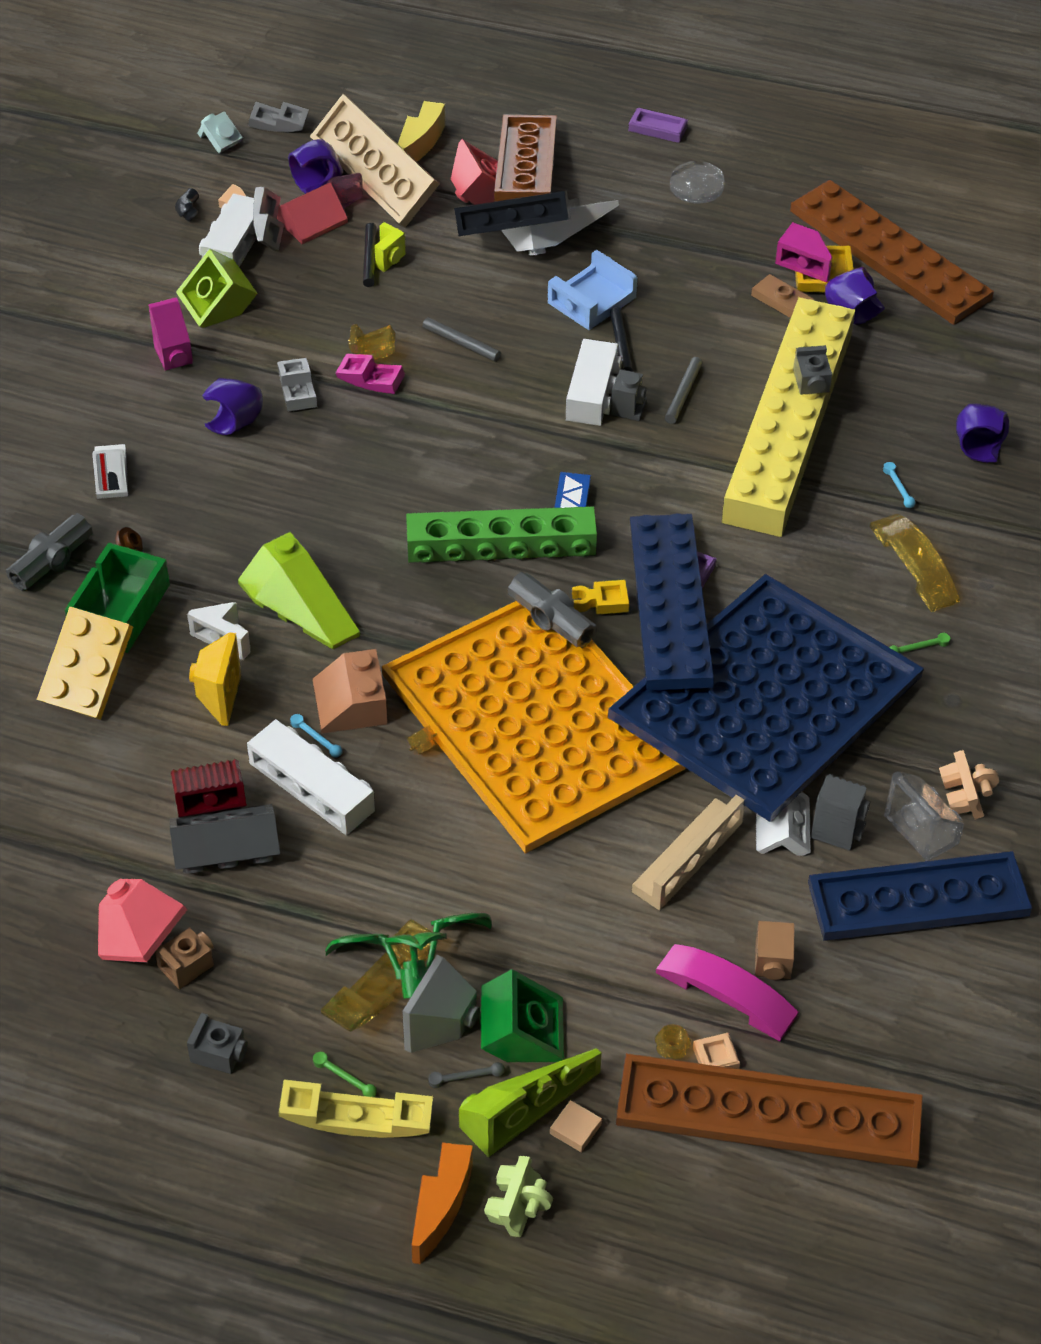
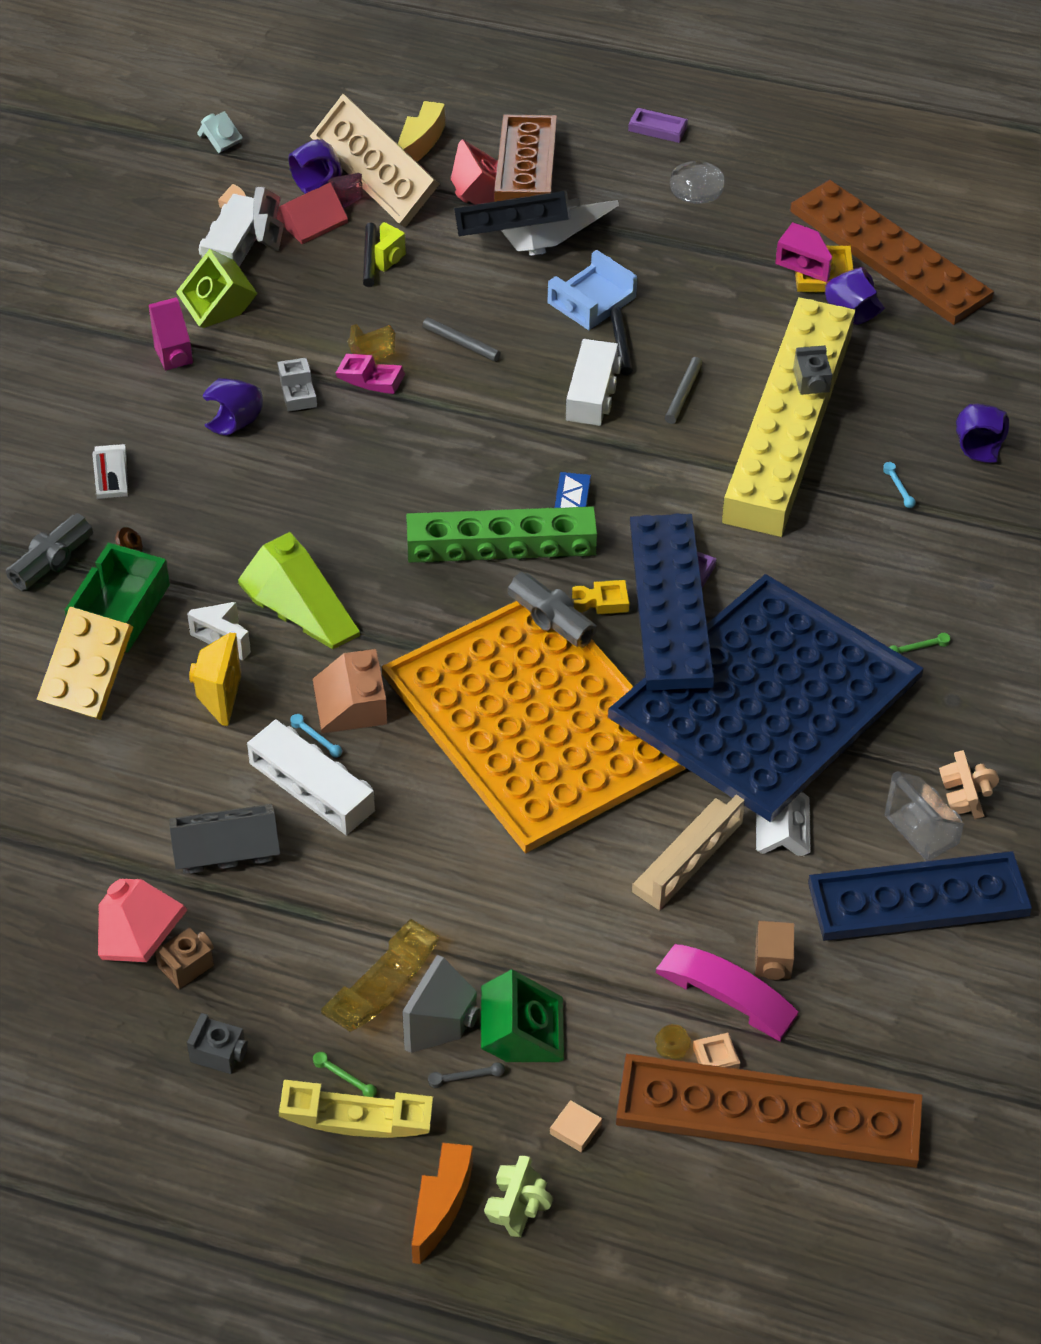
dark red brick [171,759,247,818] -> none
black arm [175,188,199,222] -> none
light grey slope [248,102,309,132] -> none
green plant [325,913,492,999] -> none
clear yellow plate [406,726,438,755] -> none
lime wedge [459,1048,602,1158] -> none
dark grey brick [611,369,647,421] -> none
medium nougat plate [751,274,815,318] -> none
dark grey brick [811,774,870,851] -> none
clear yellow slope [870,514,960,612] -> none

